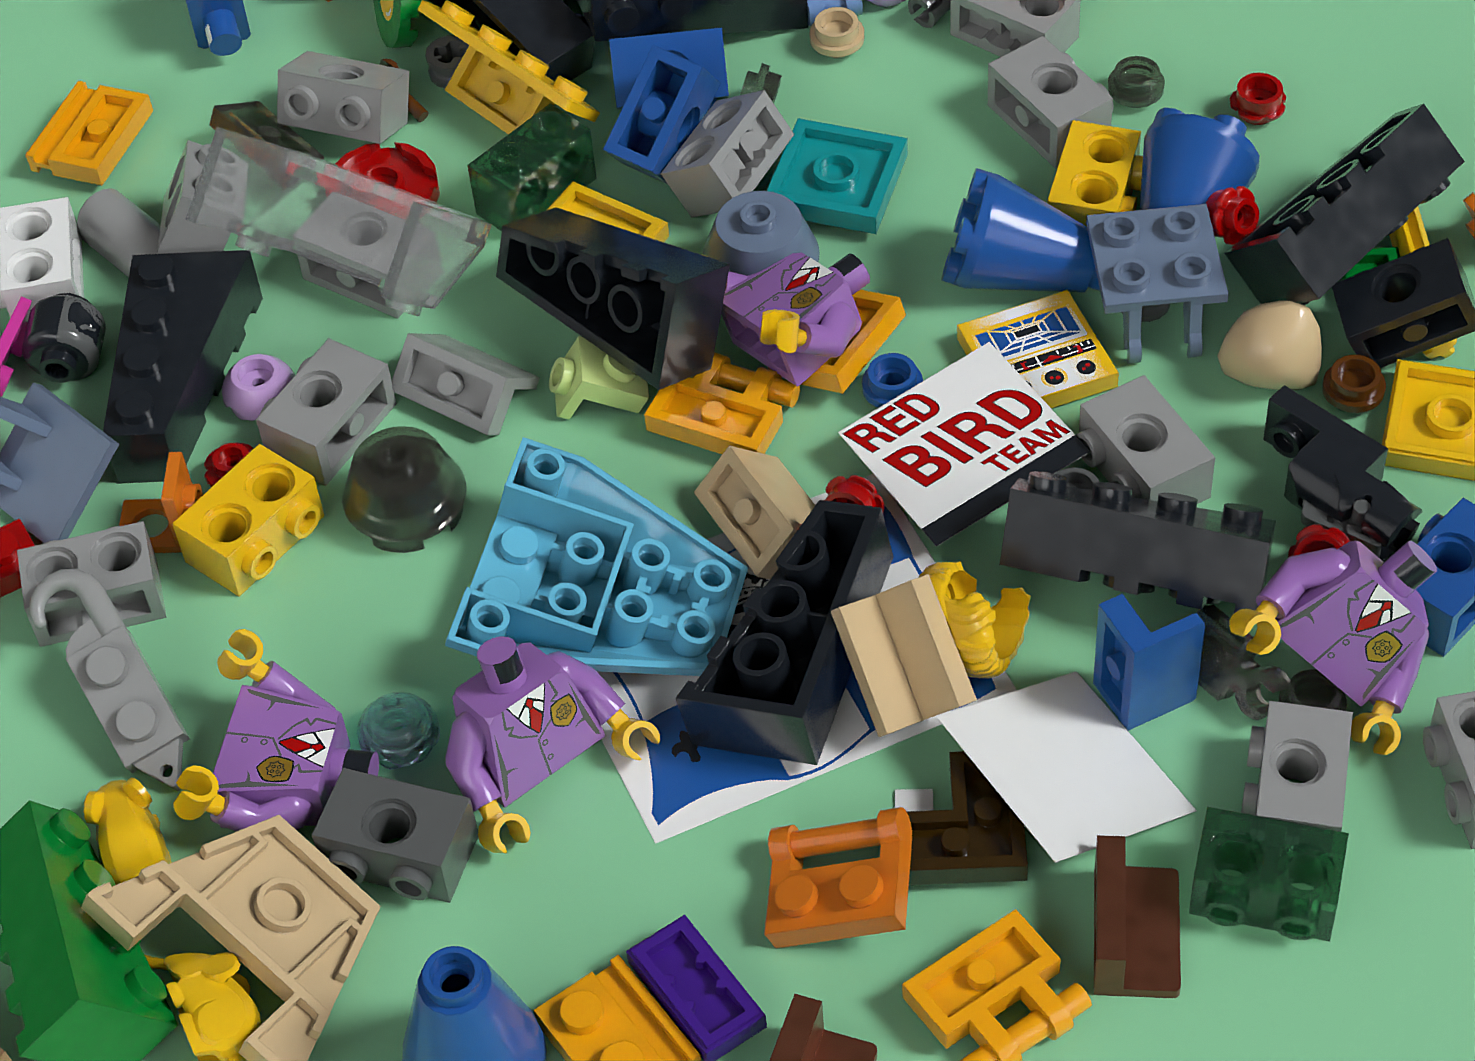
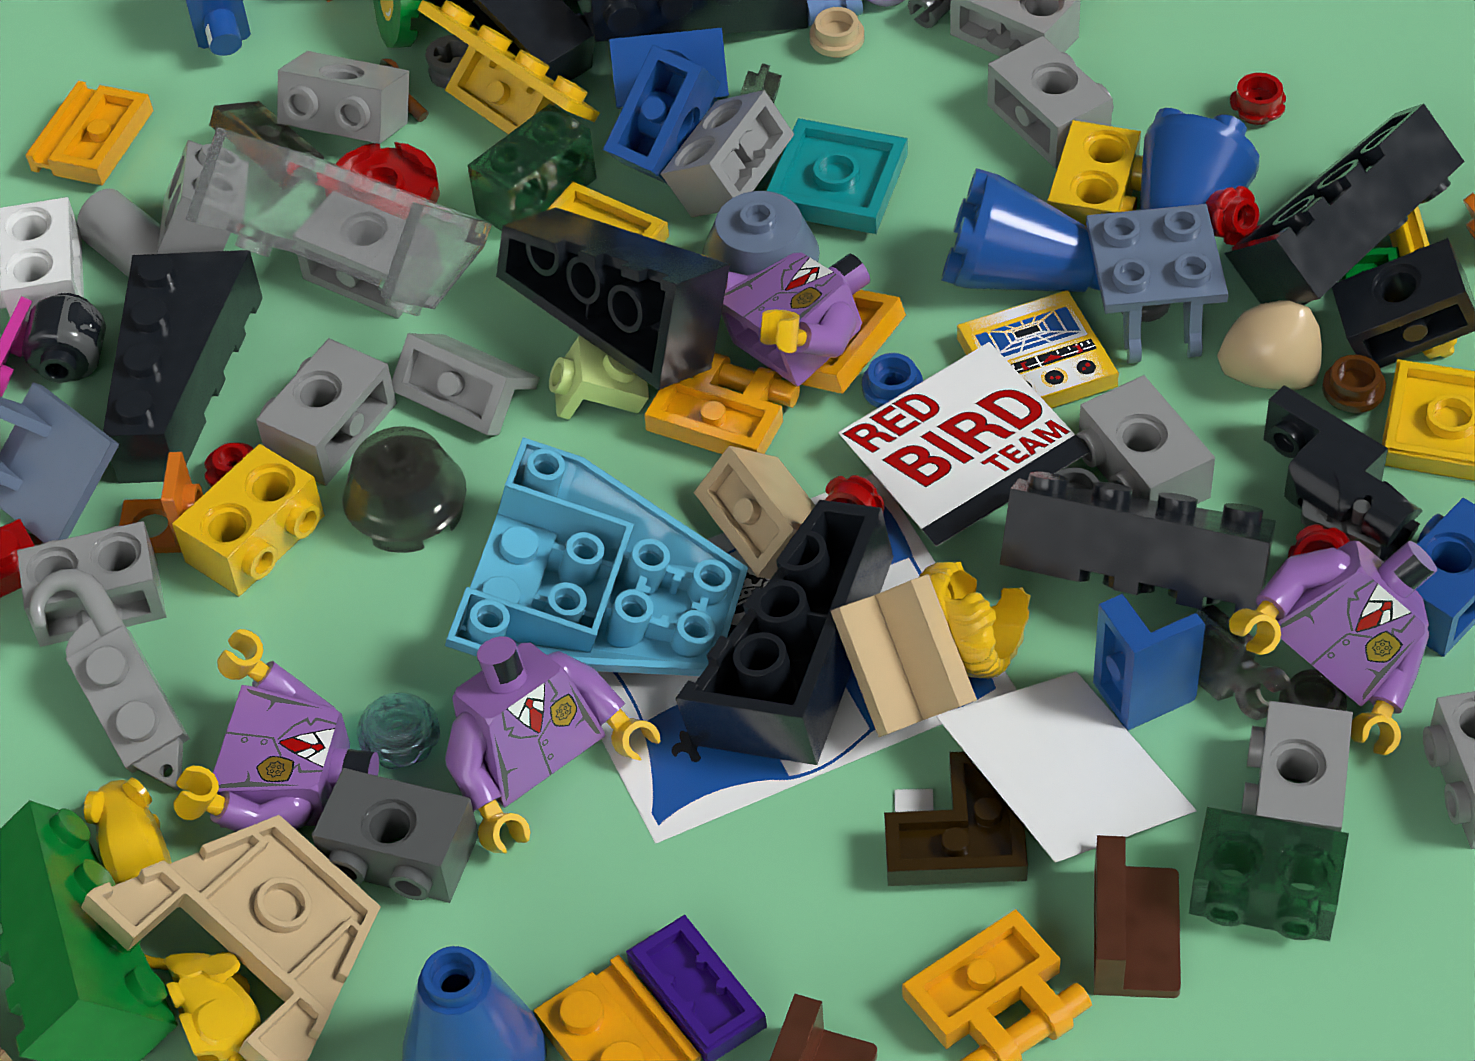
lavender plate [222,354,295,421] -> none
orange plate [764,807,912,948] -> none
clear smoke plate [1108,56,1165,108] -> none

